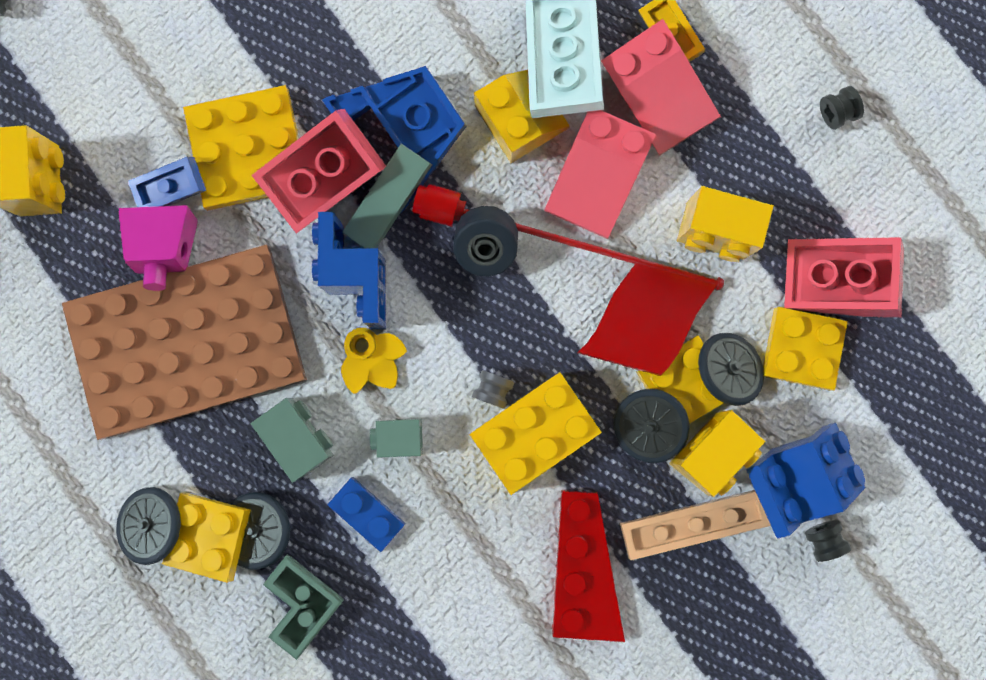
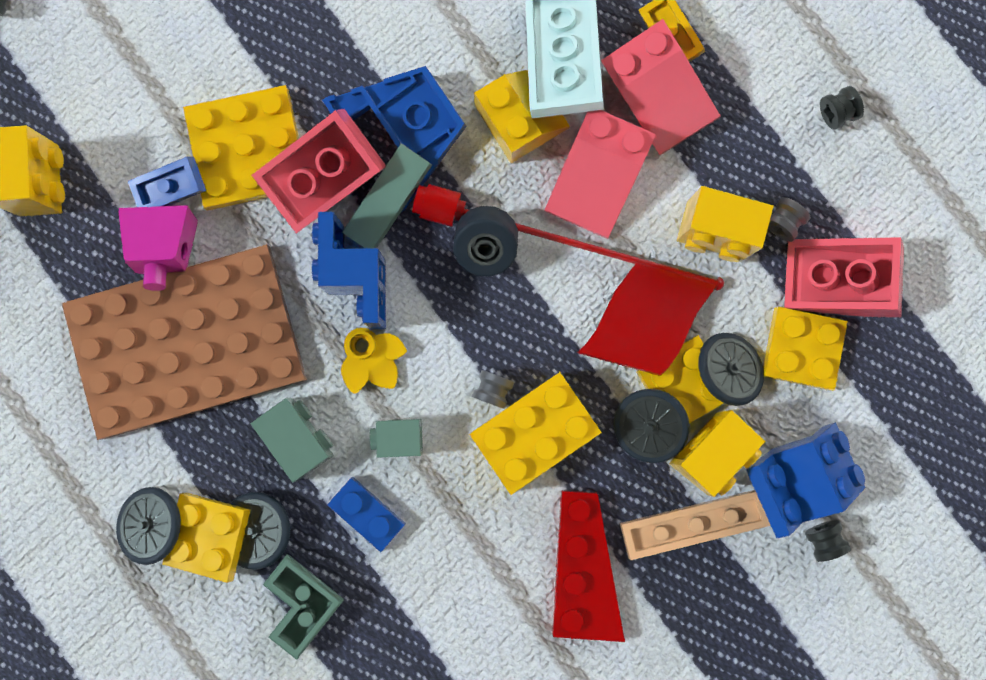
none -> flat silver wheel [768,197,811,242]

